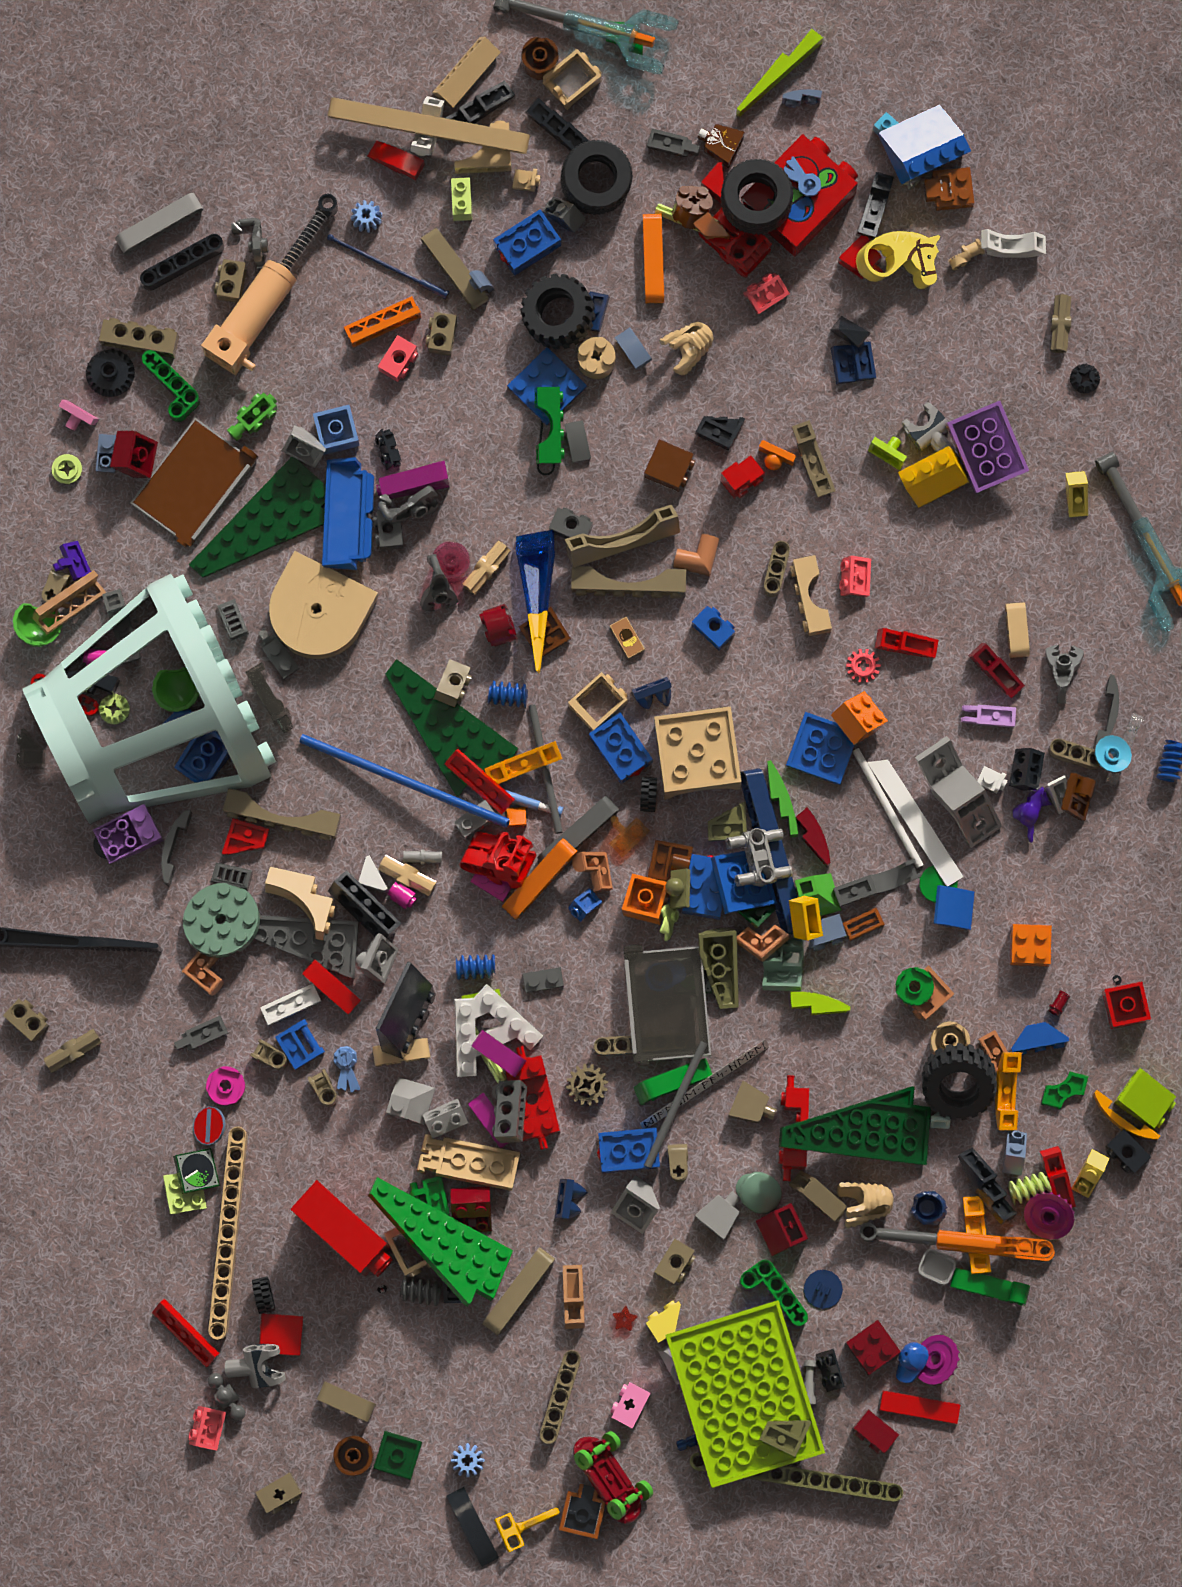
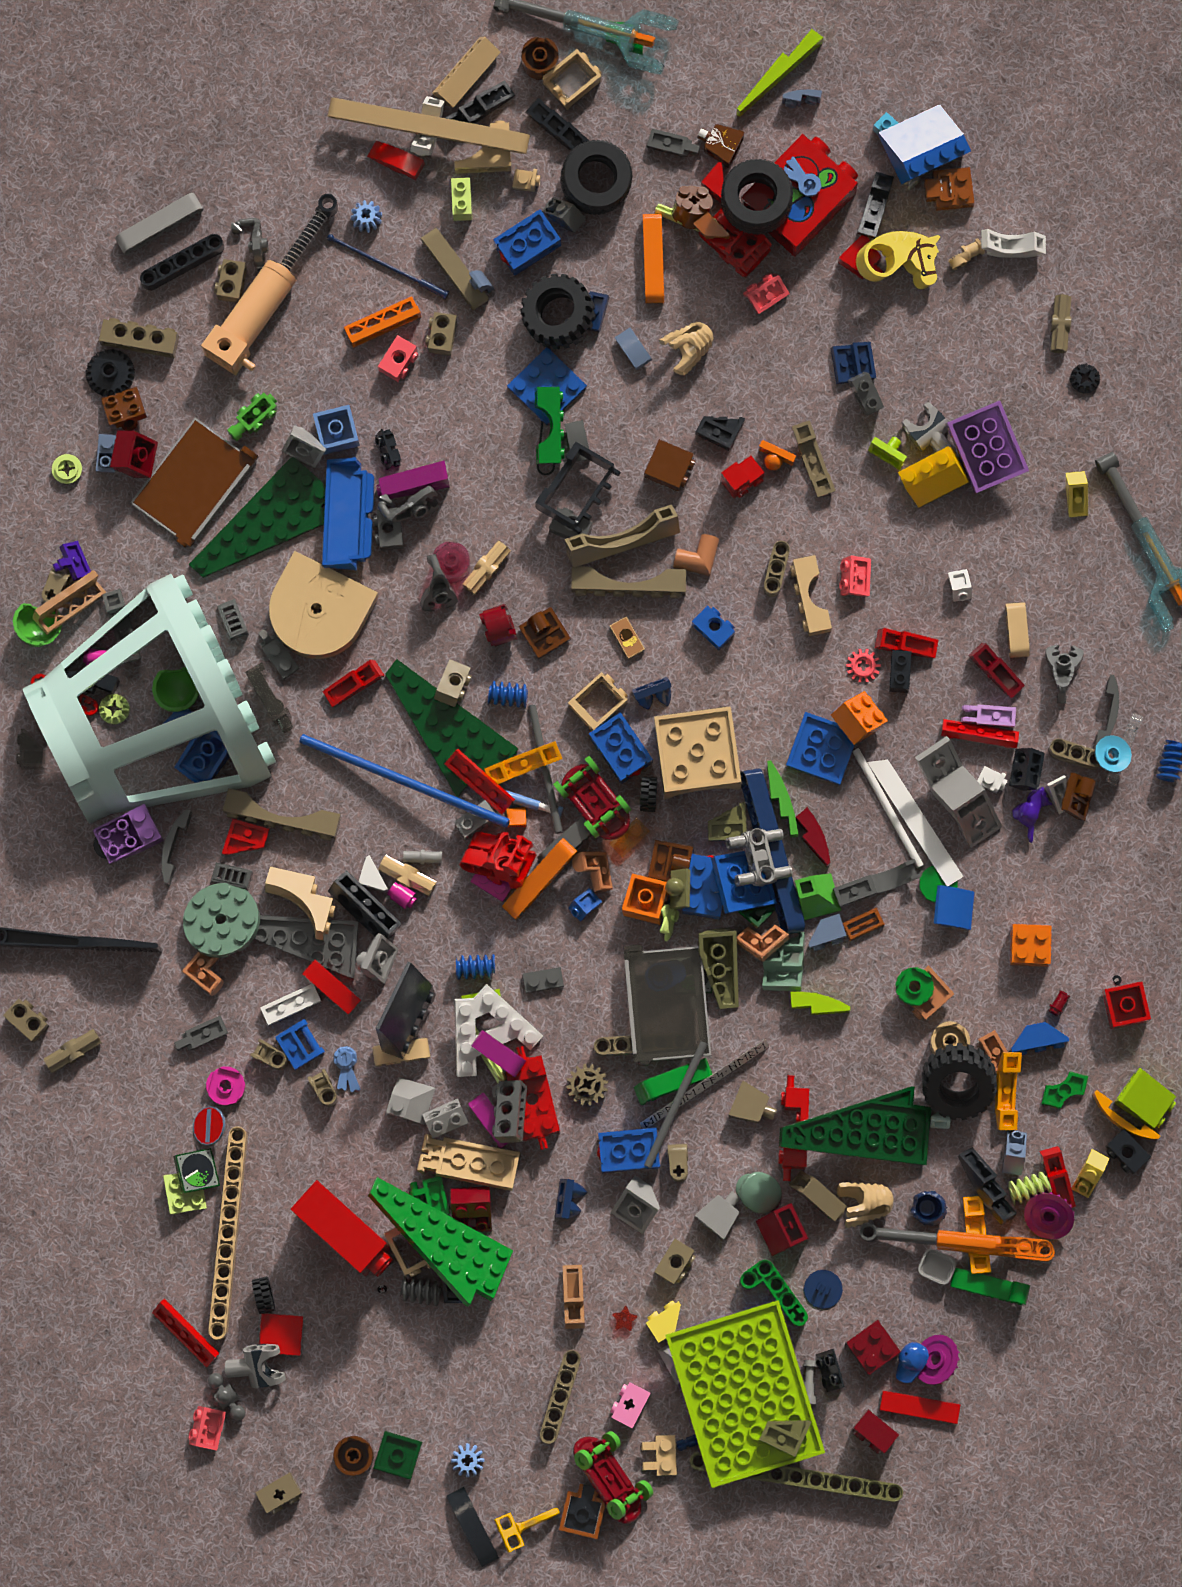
bright pink tile [59,400,99,431] -> none
green beam [142,350,200,422] -> none
dark tan beam [317,1381,376,1422] -> none
dark tan beam [482,1247,555,1336] -> none
clear blue plate [516,530,555,673] -> none
tan brick [578,337,615,379] -> none
yellow piece [789,896,823,941] -> none
black slope [830,316,870,348] -> none
none -> reddish brown plate [101,386,147,431]
none -> red slope [322,660,385,707]
none -> black hinge [535,442,621,534]
none -> dark red piece [553,756,631,840]
none -> tan plate [641,1435,677,1476]
none -> dark grey brick [847,372,884,416]
none -> black brick [889,650,912,693]
none -> red plate [941,719,1019,749]
none -> white bracket [948,569,972,602]

